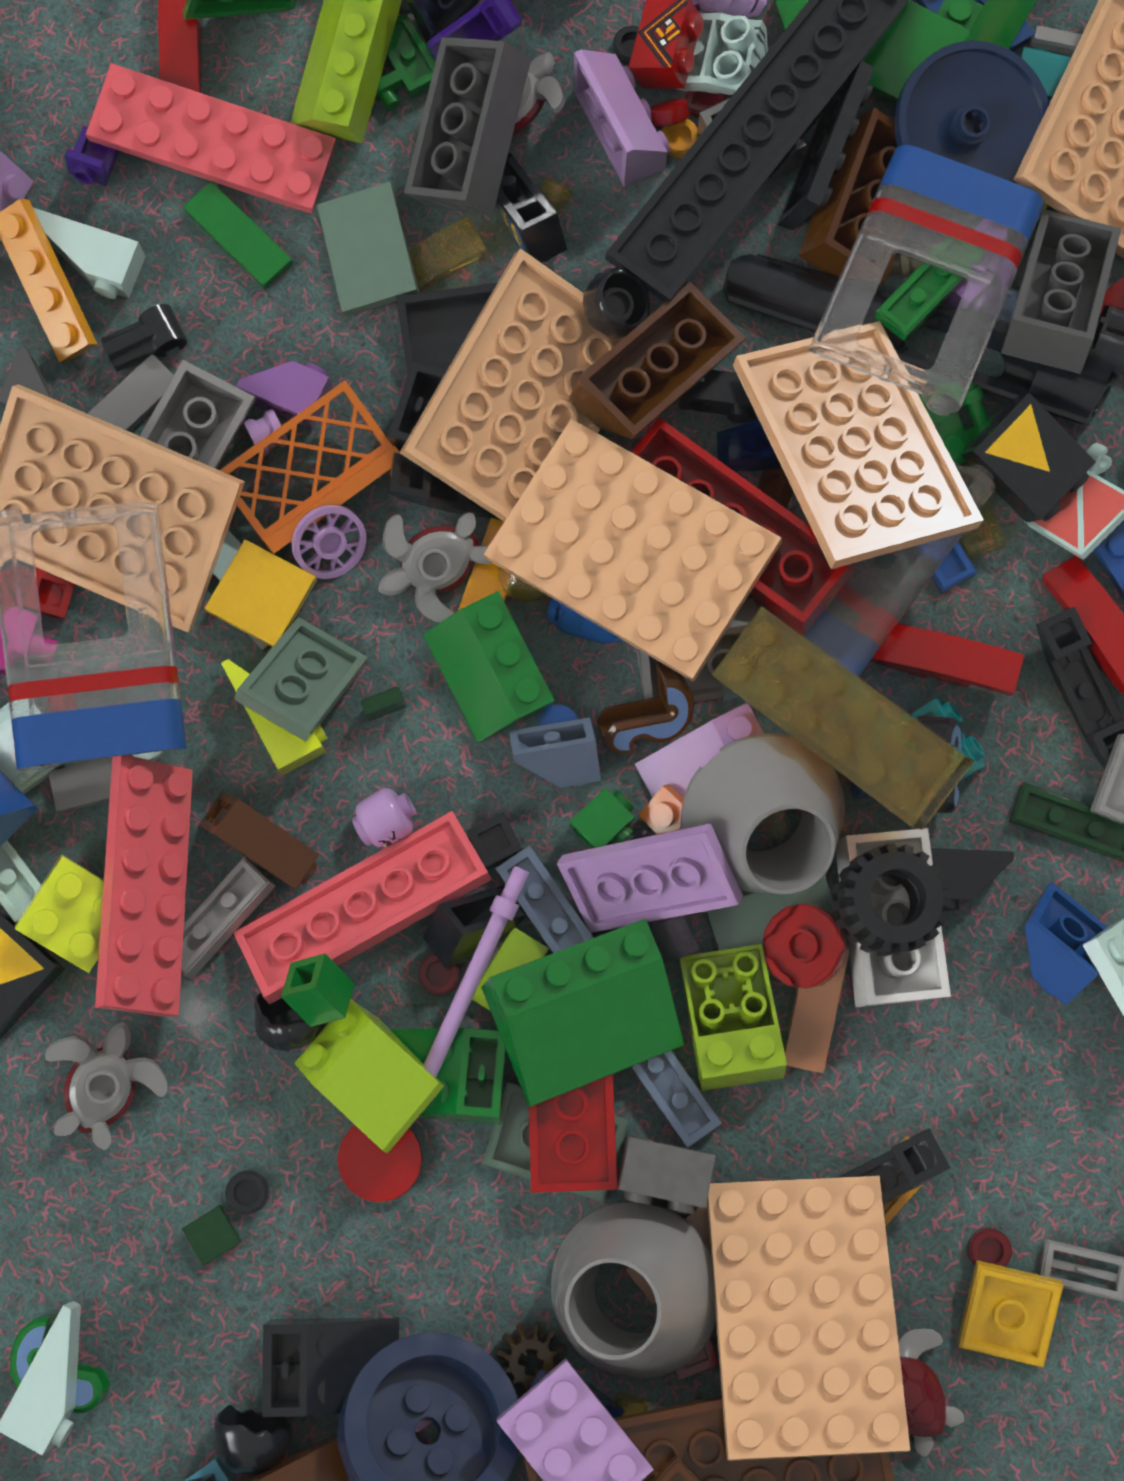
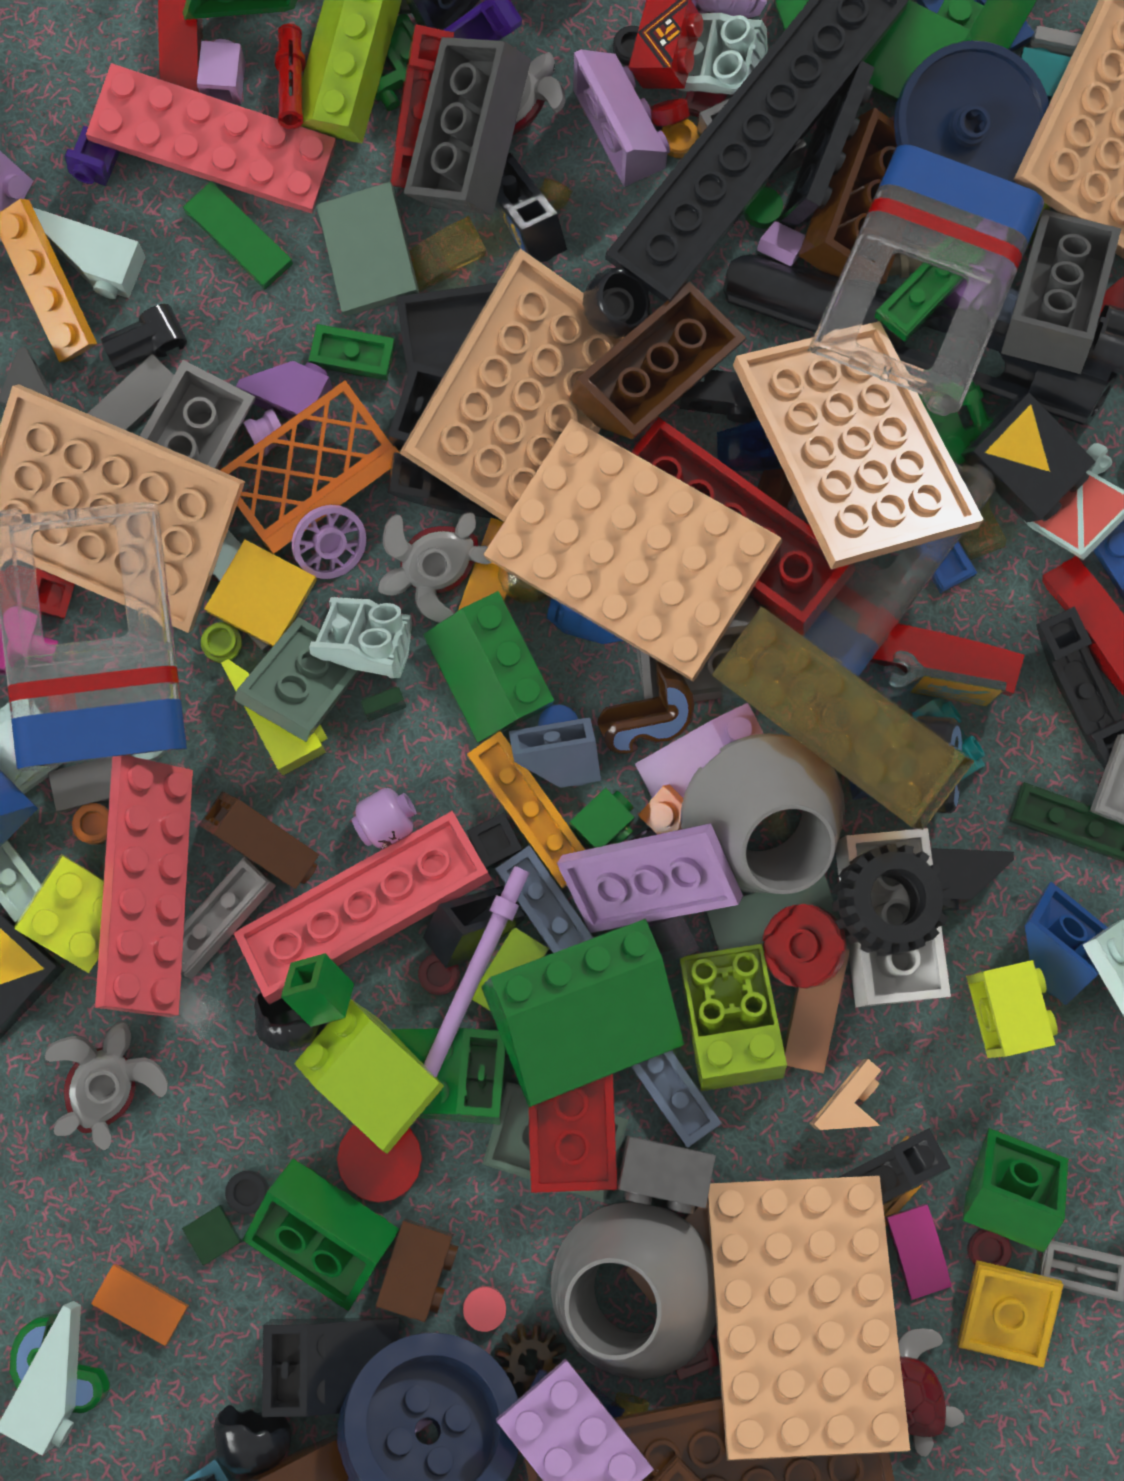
none -> orange tile [72,803,109,845]
none -> orange tile [91,1264,189,1346]
none -> lavender brick [197,39,246,104]
none -> lime plate [201,622,242,663]
none -> green slope [242,1158,400,1312]
none -> red pin [275,23,306,129]
none -> green plate [308,324,395,381]
none -> light aqua slope [309,597,412,678]
none -> reddish brown brick [376,1218,459,1322]
none -> red slope [390,24,454,189]
none -> coral tile [463,1286,506,1332]
none -> light orange plate [467,731,585,889]
none -> green tile [743,187,783,229]
none -> lavender tile [757,221,805,266]
none -> light nougat slope [809,1059,881,1130]
none -> flag [879,651,1007,706]
none -> dark pink slope [885,1204,952,1300]
none -> green slope [962,1128,1069,1252]
none -> neon yellow brick [966,960,1058,1058]

